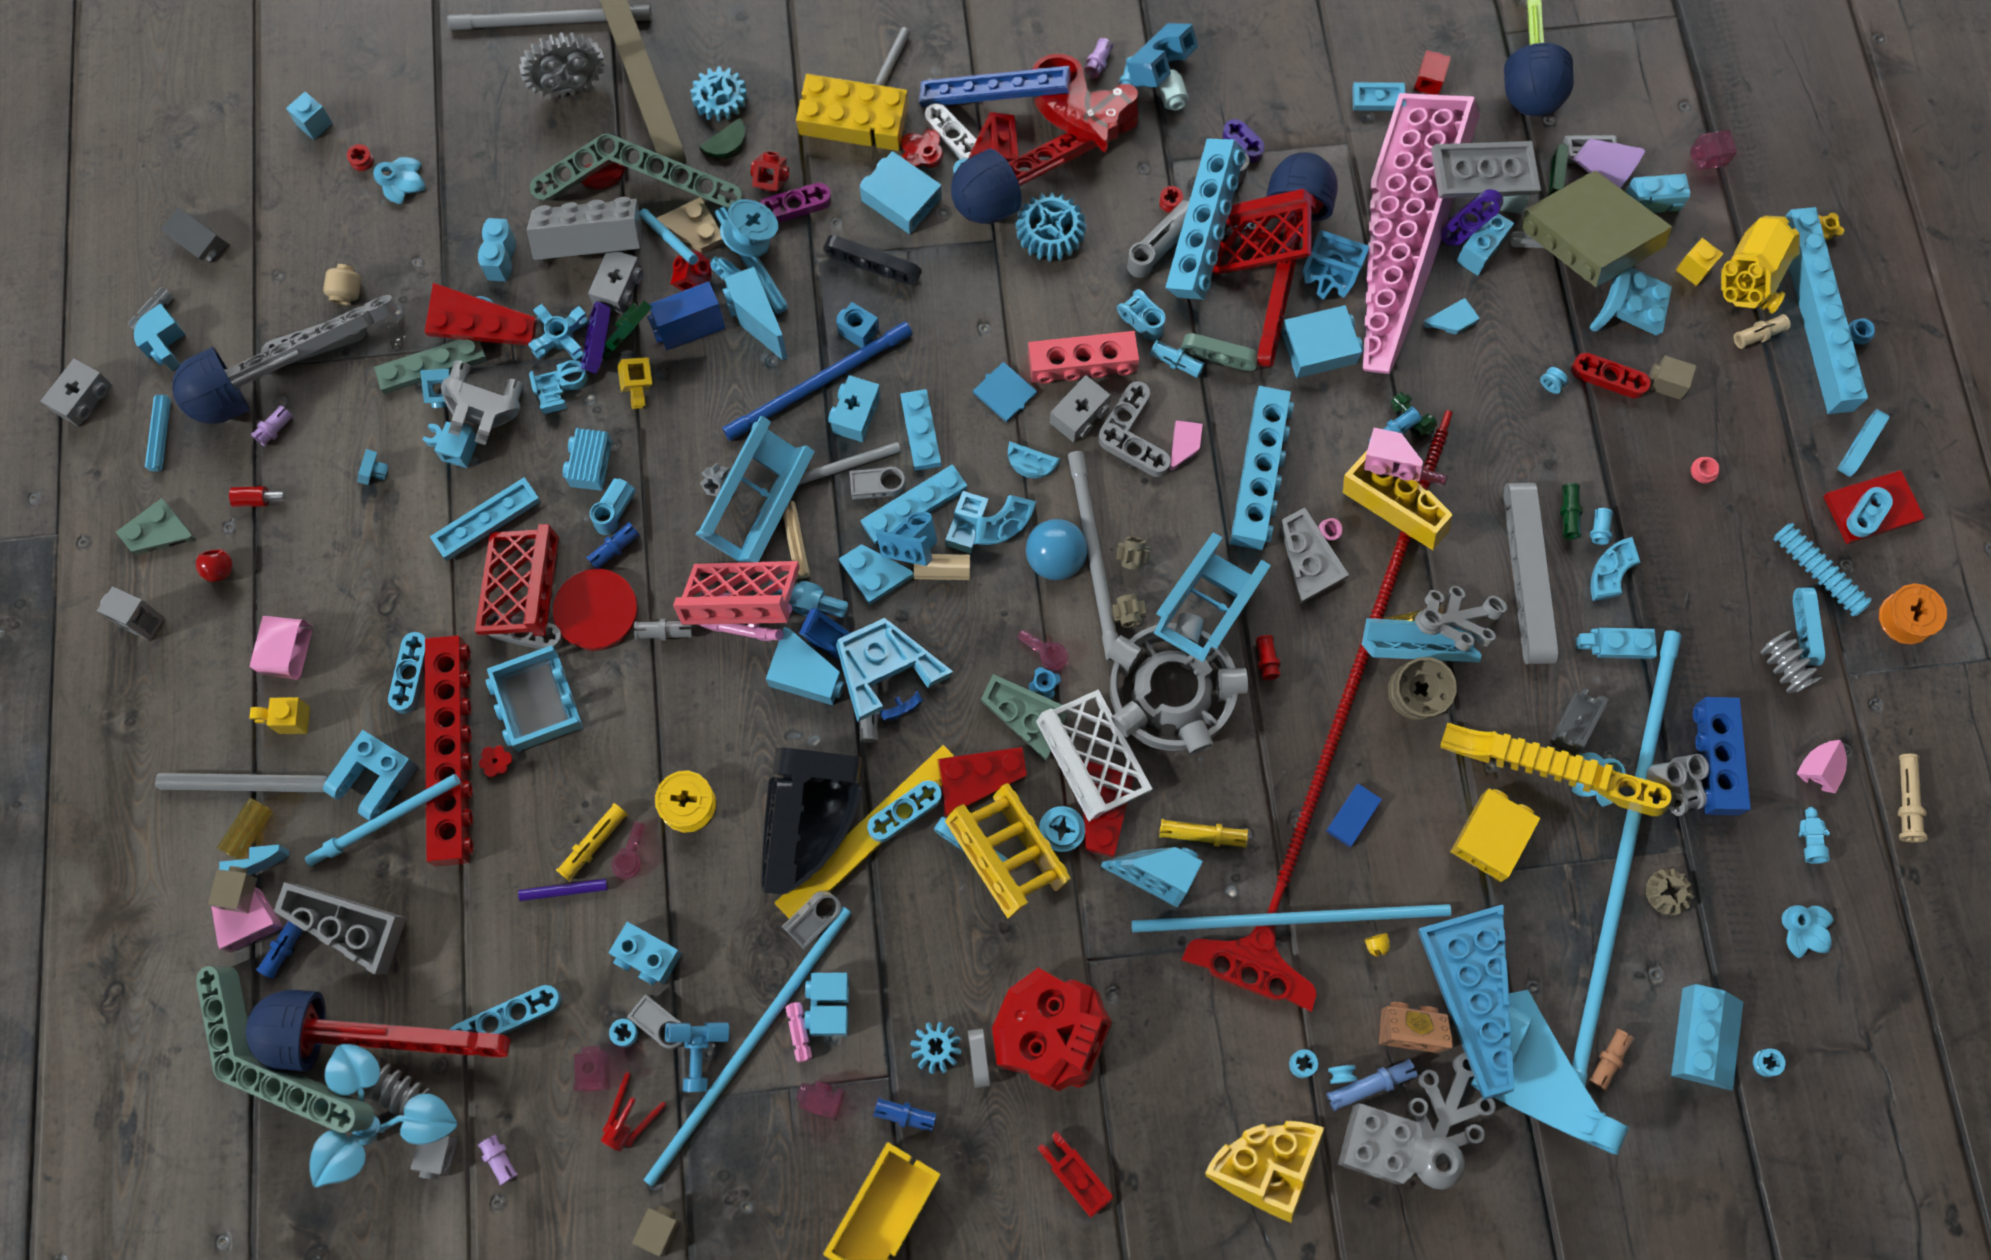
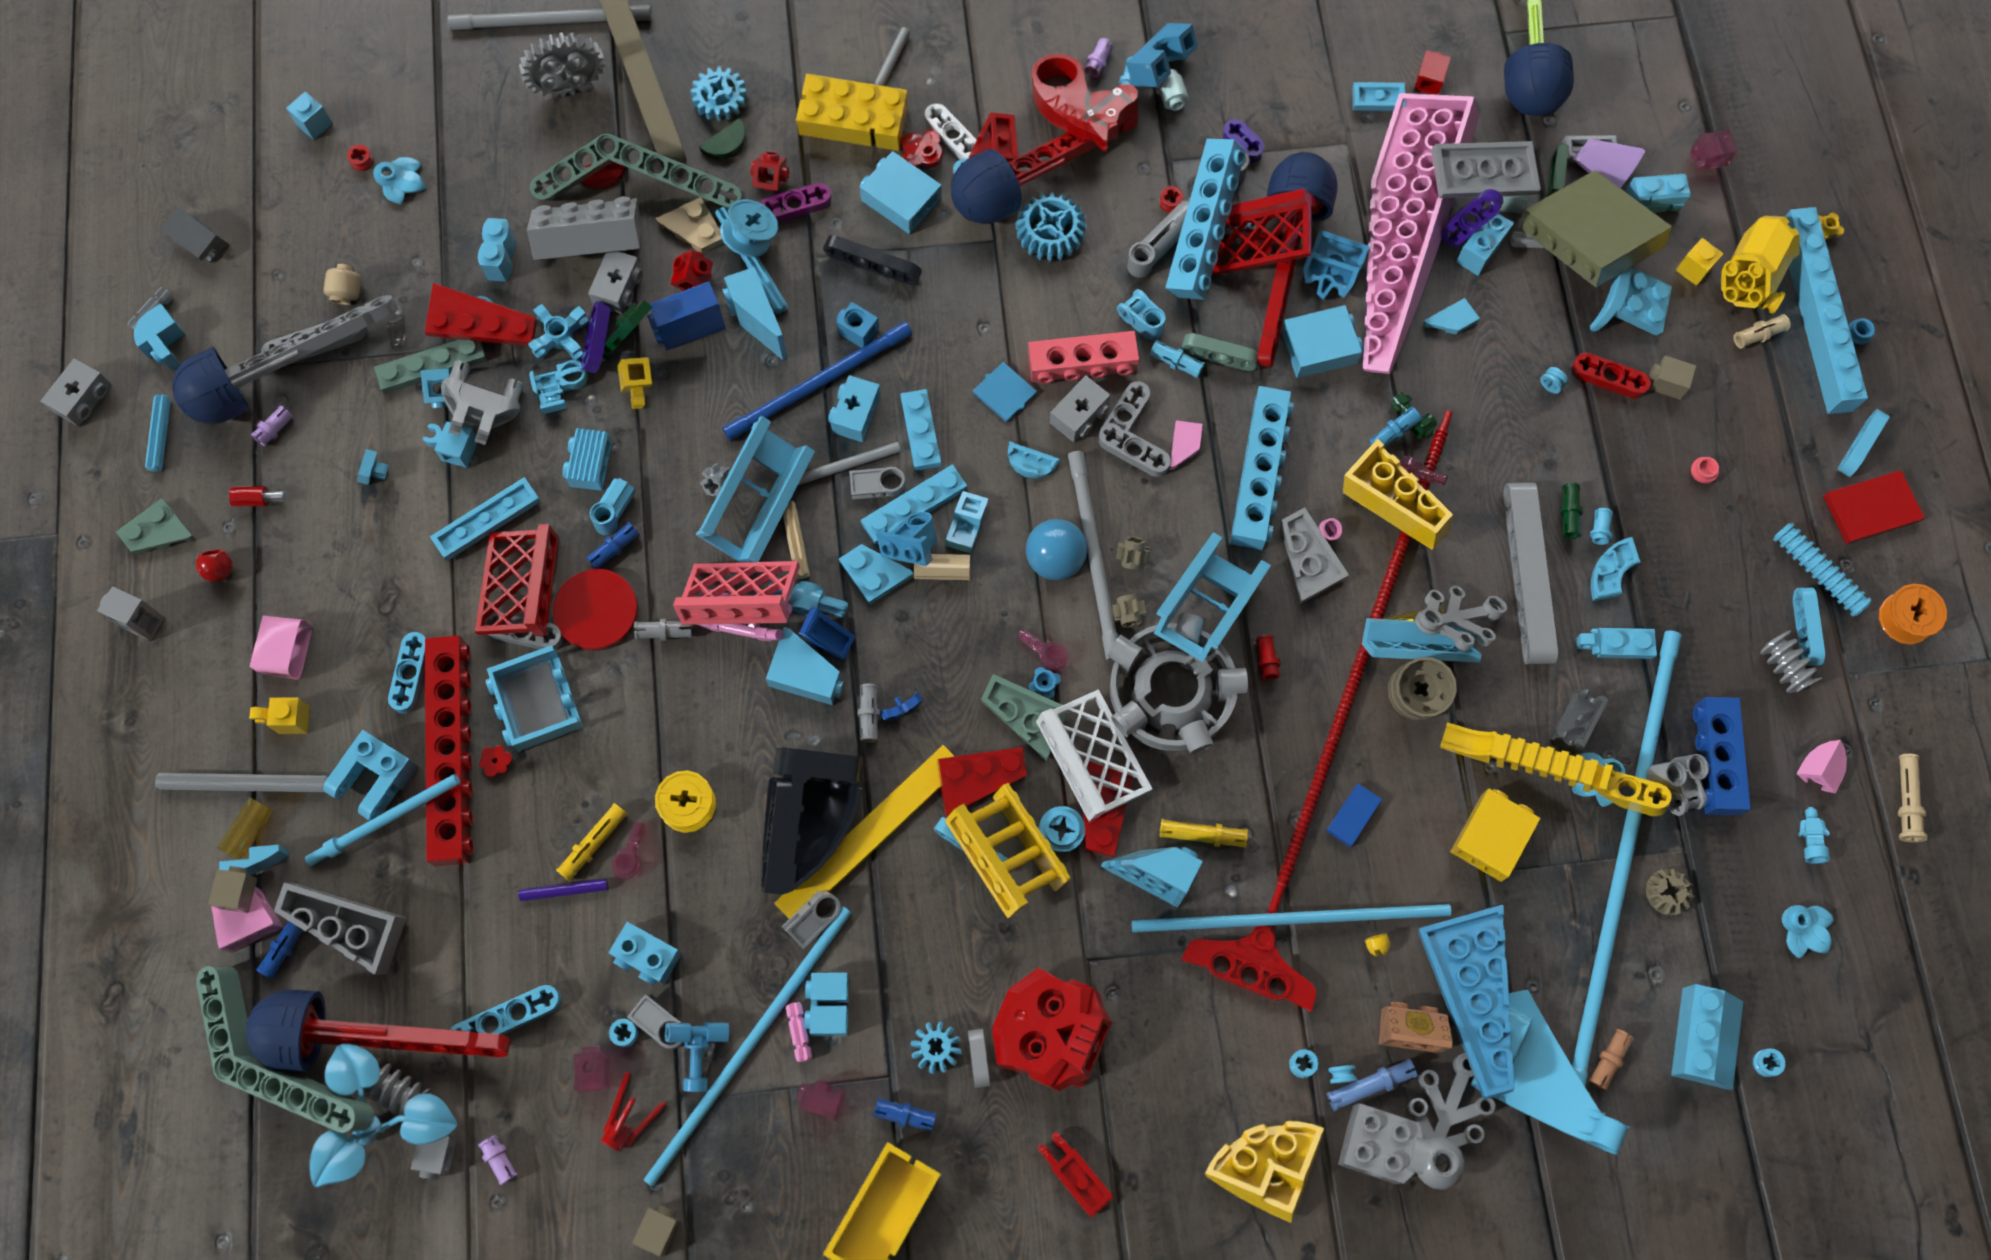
medium azure bar [640,209,698,265] -> none
medium azure gear [710,257,741,281] -> none
medium azure wing [836,618,953,722] -> none
medium azure beam [868,781,942,842] -> none
blue tile [919,66,1071,107] -> none
medium azure tile [973,495,1036,545] -> none
bright pink slope [1364,428,1423,481] -> none
medium azure plate [1847,487,1893,537] -> none

